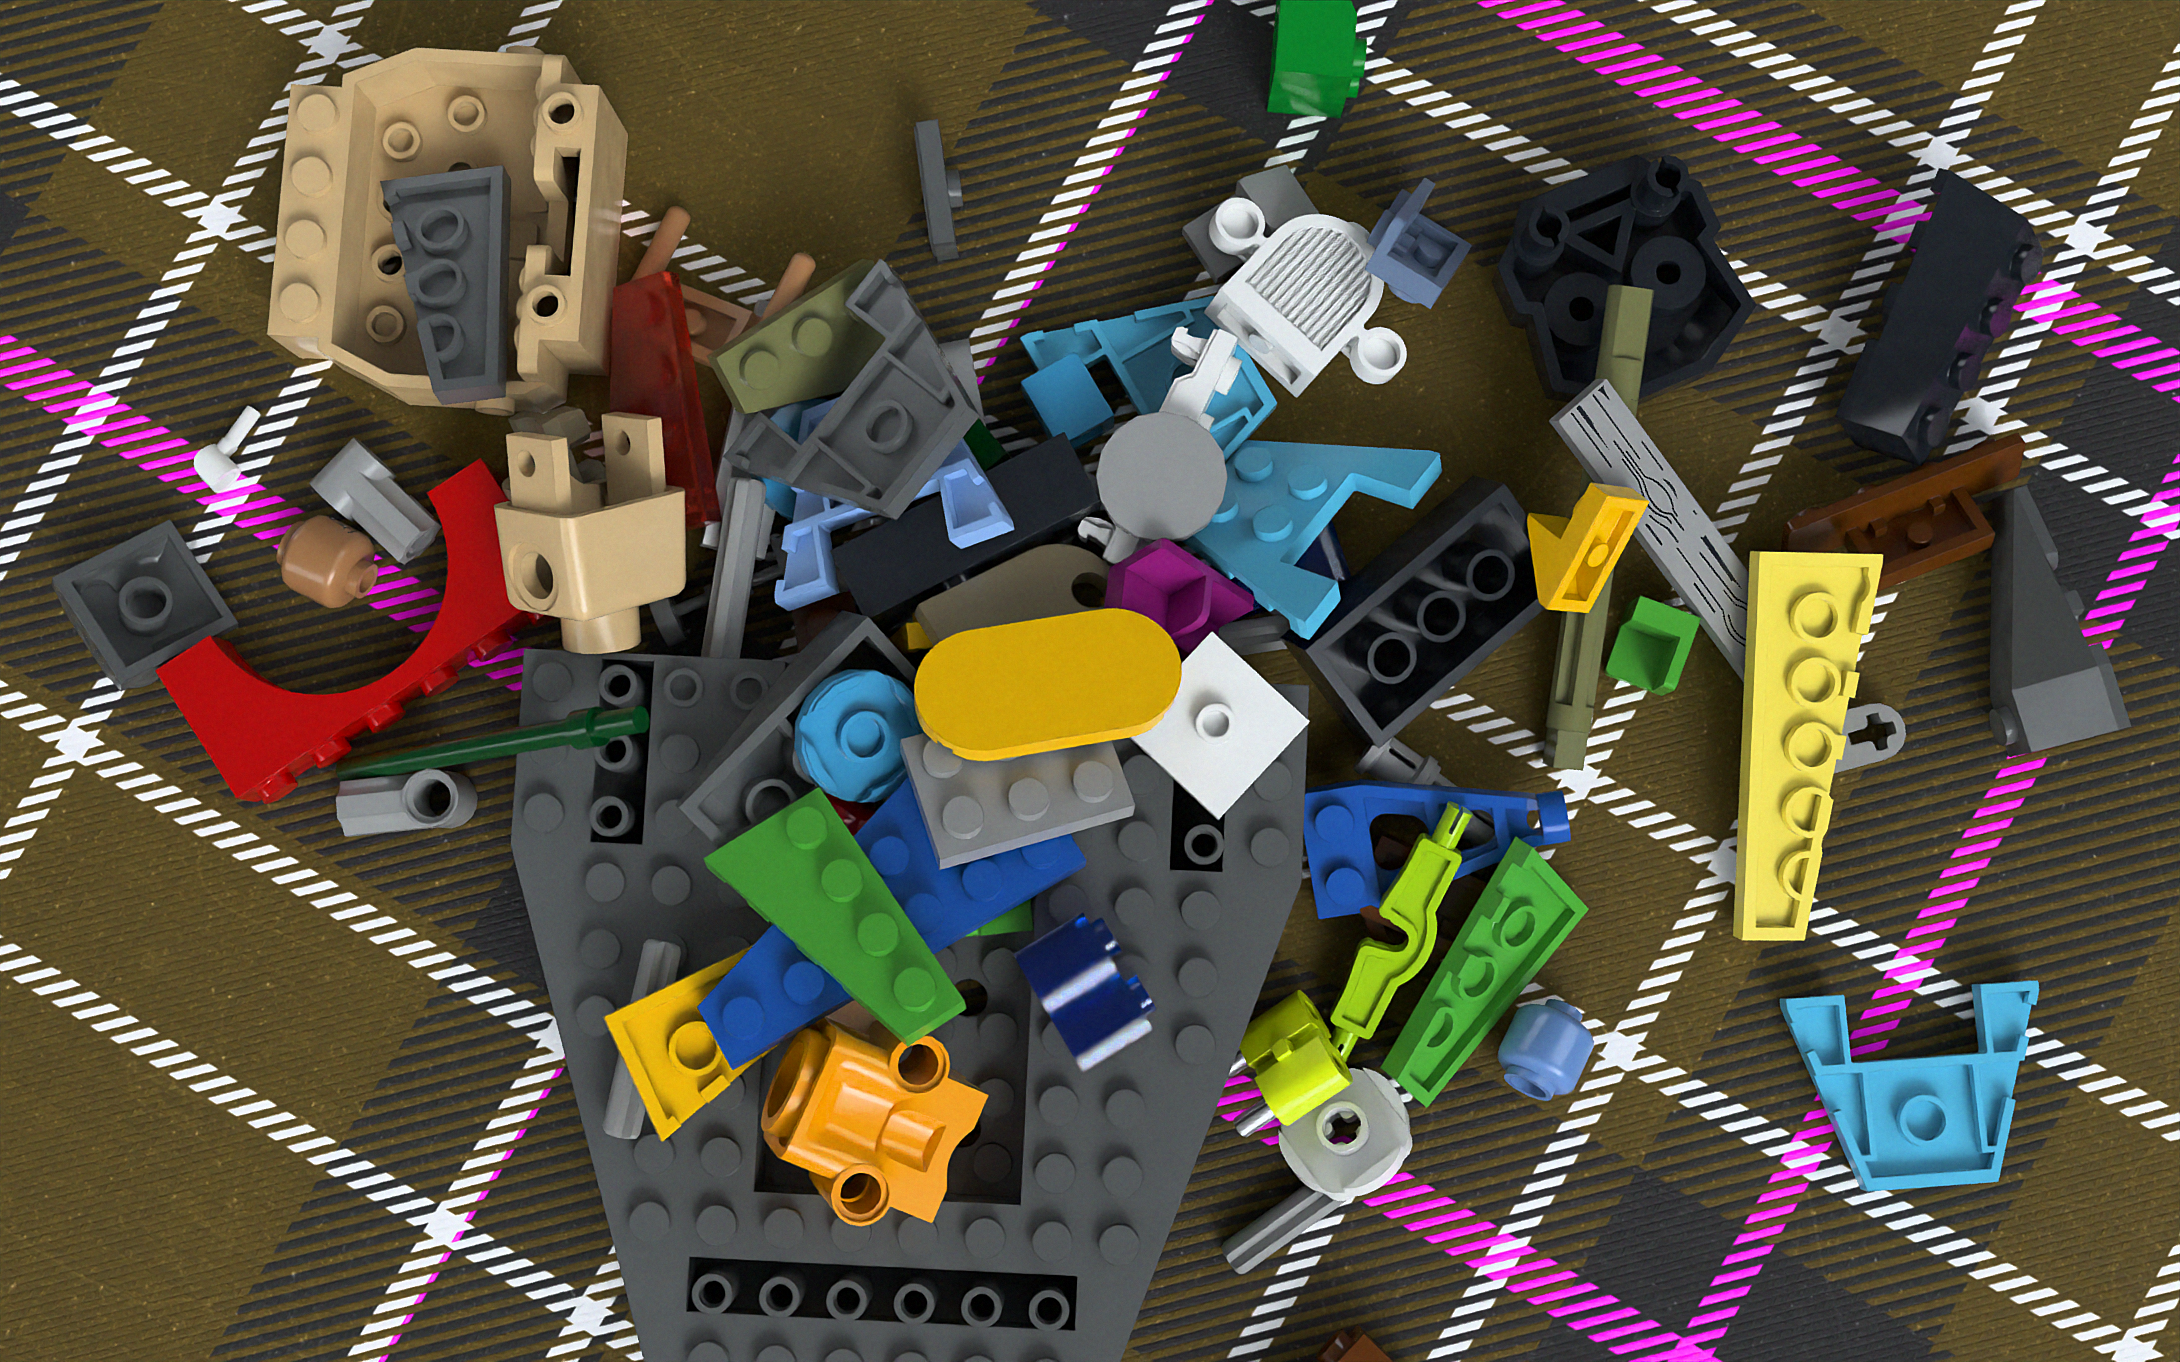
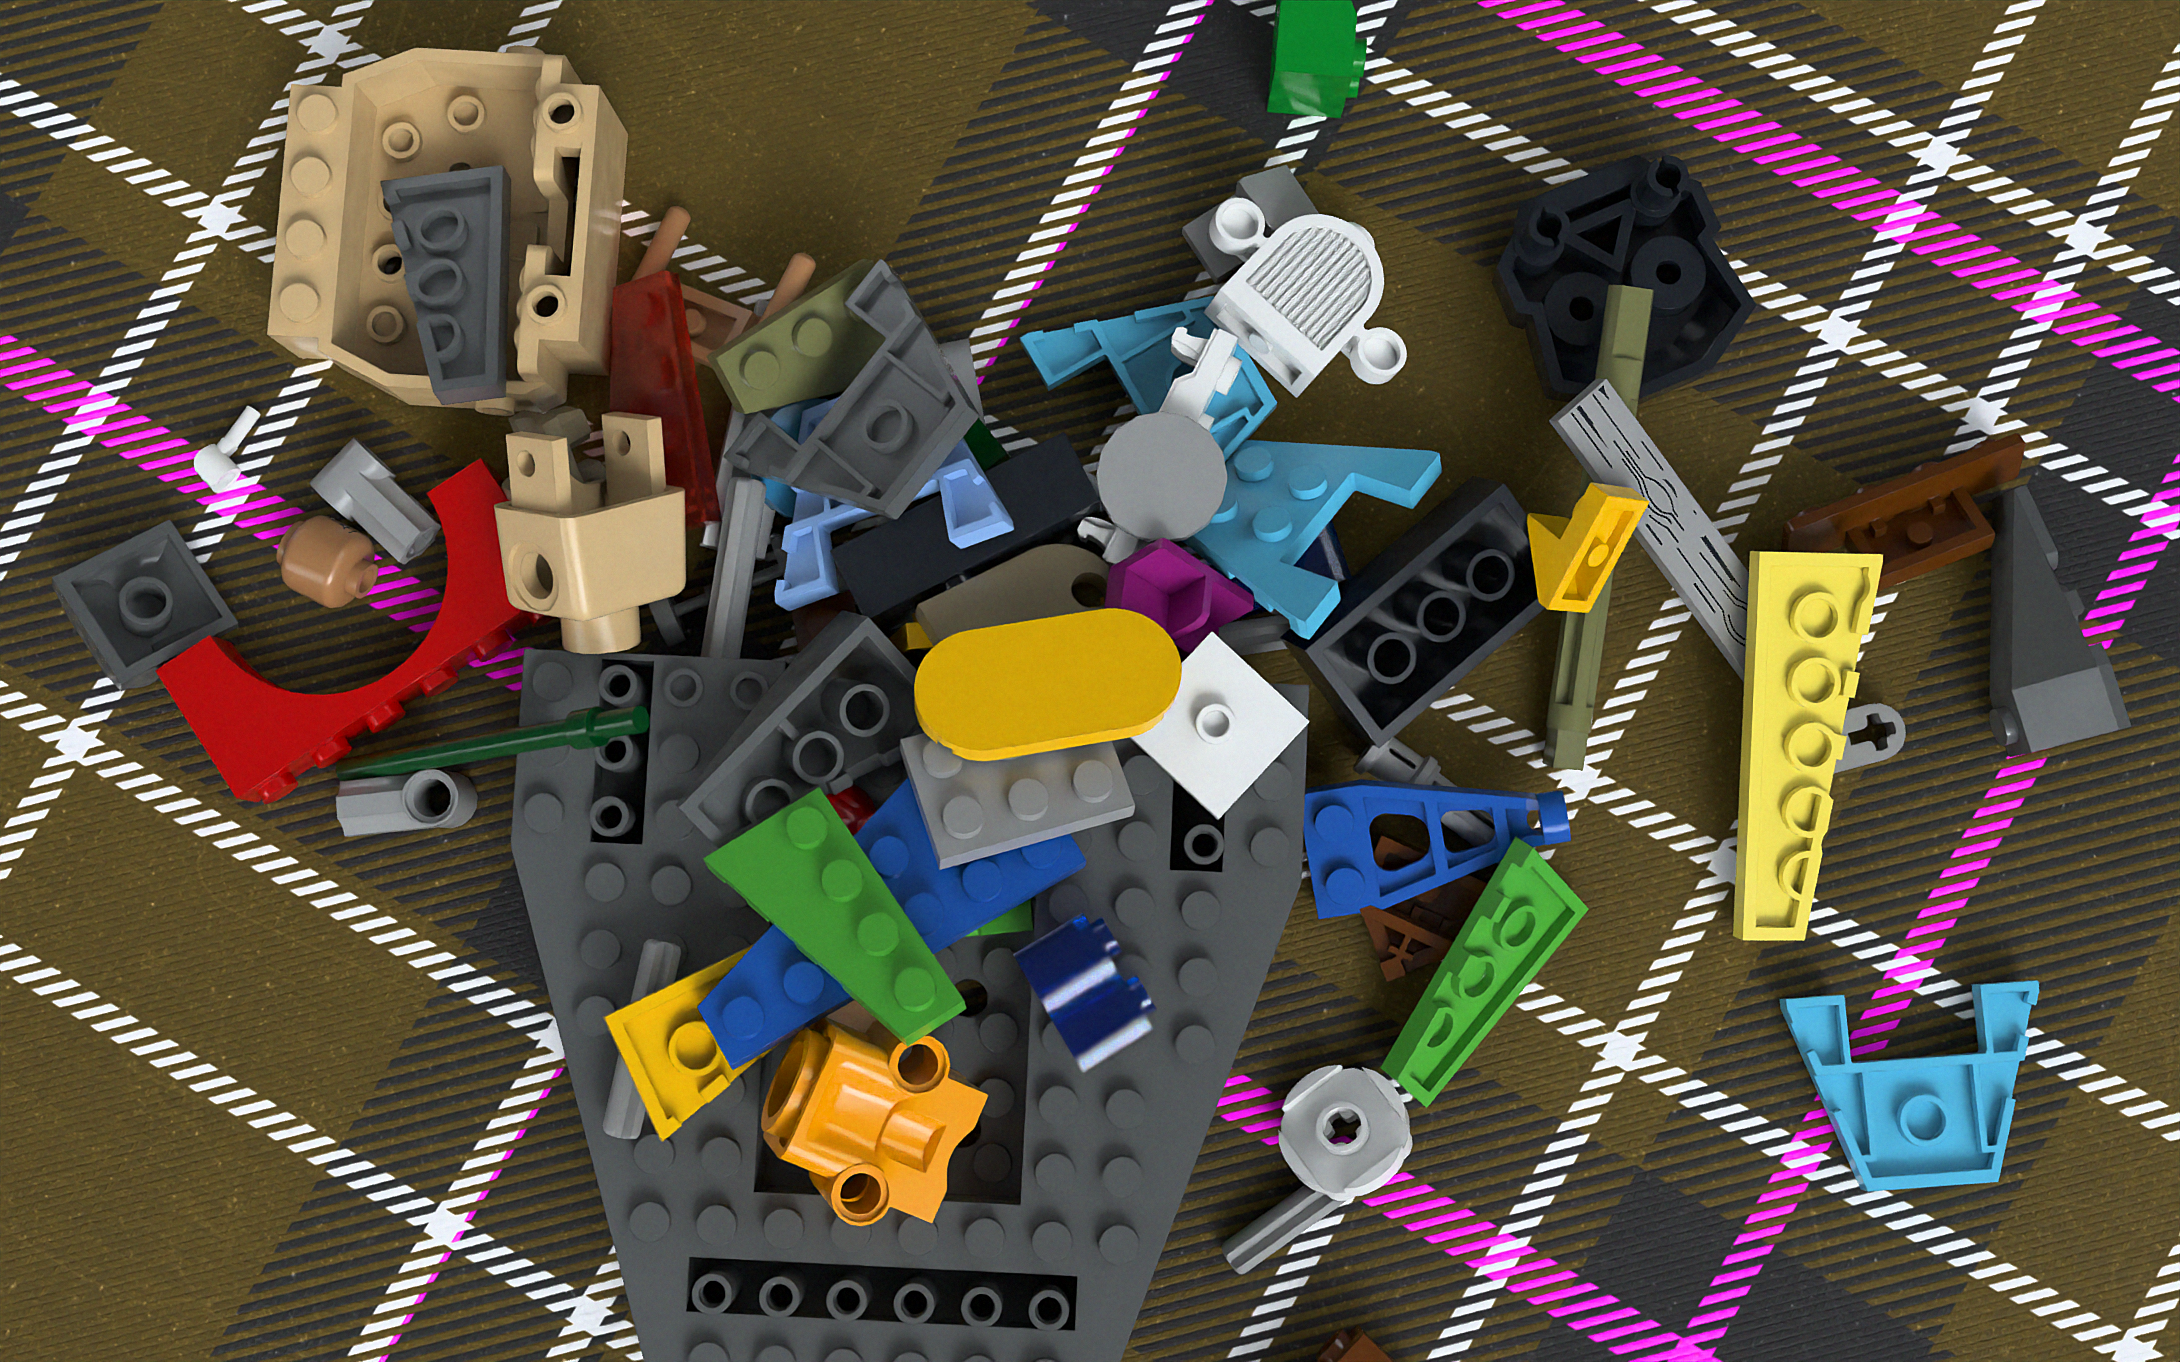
dark azure tile [794,670,925,803] -> none
dark grey plate [914,119,964,261] -> none
dark azure panel [1021,352,1114,451] -> none
neon yellow piece [1227,990,1353,1137] -> none
lime piece [1329,801,1473,1063] -> none
sand blue bracket [1365,178,1472,309] -> none
medium blue head [1497,999,1594,1101] -> none
bright green panel [1604,595,1701,696] -> none
black wedge [1835,168,2045,466] -> none

